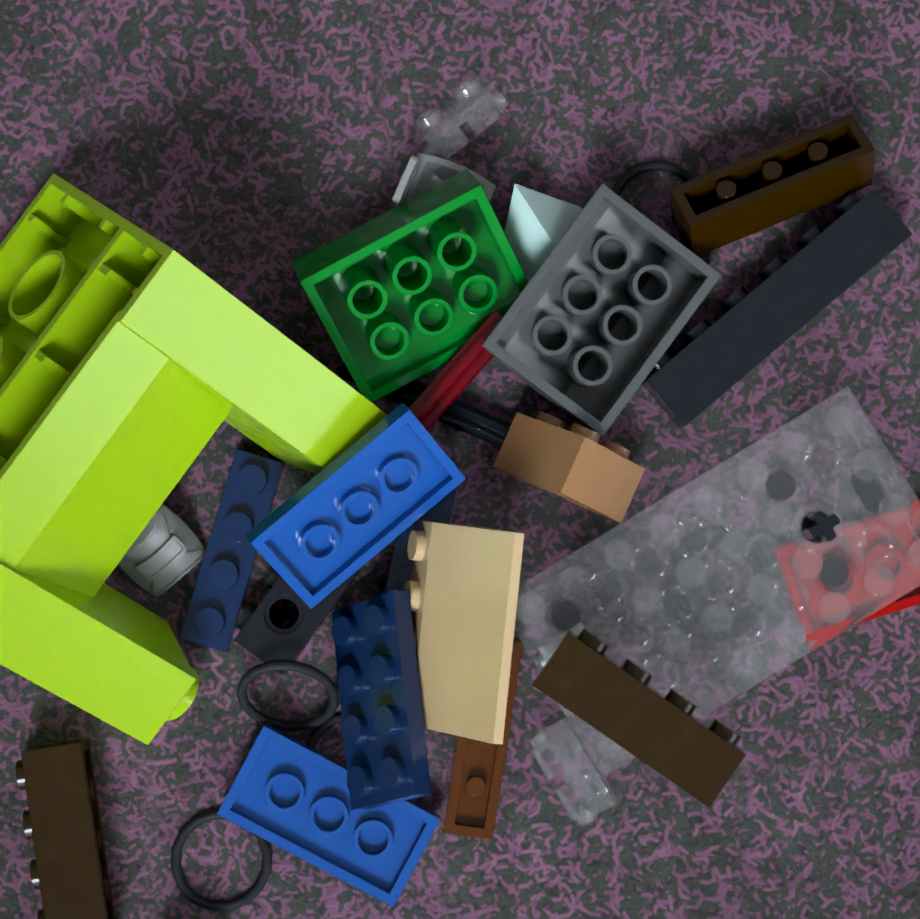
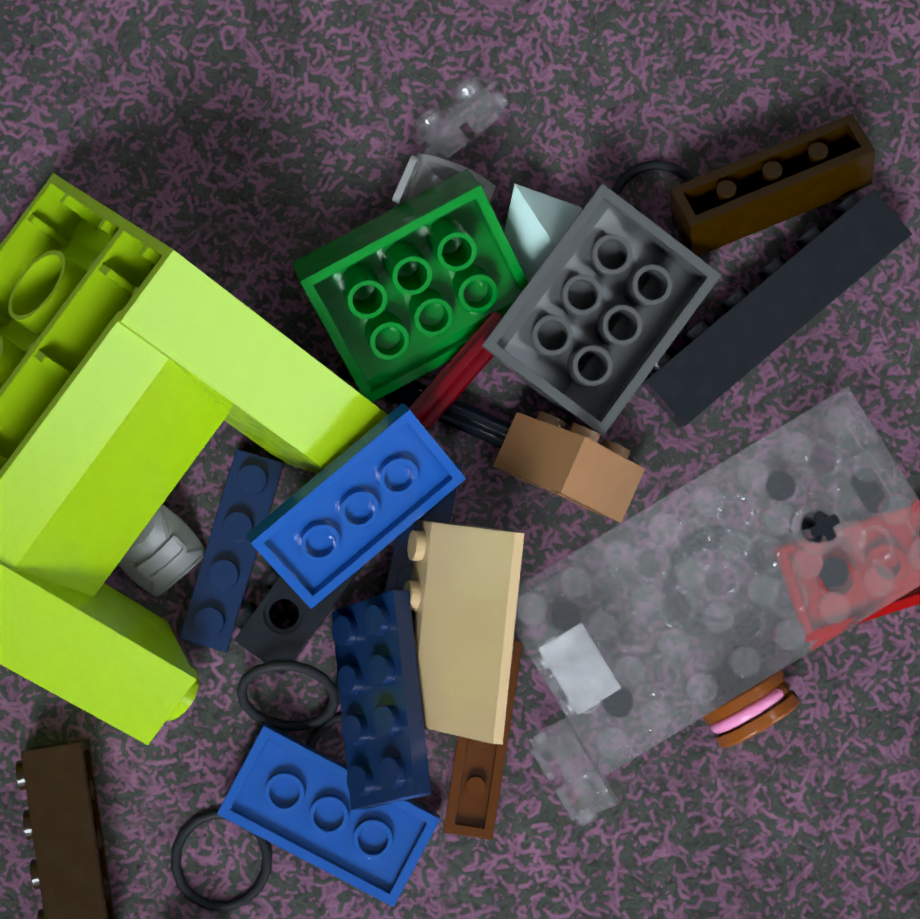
dark brown brick [533,628,746,808] -> none
none -> dark orange head [701,666,800,748]

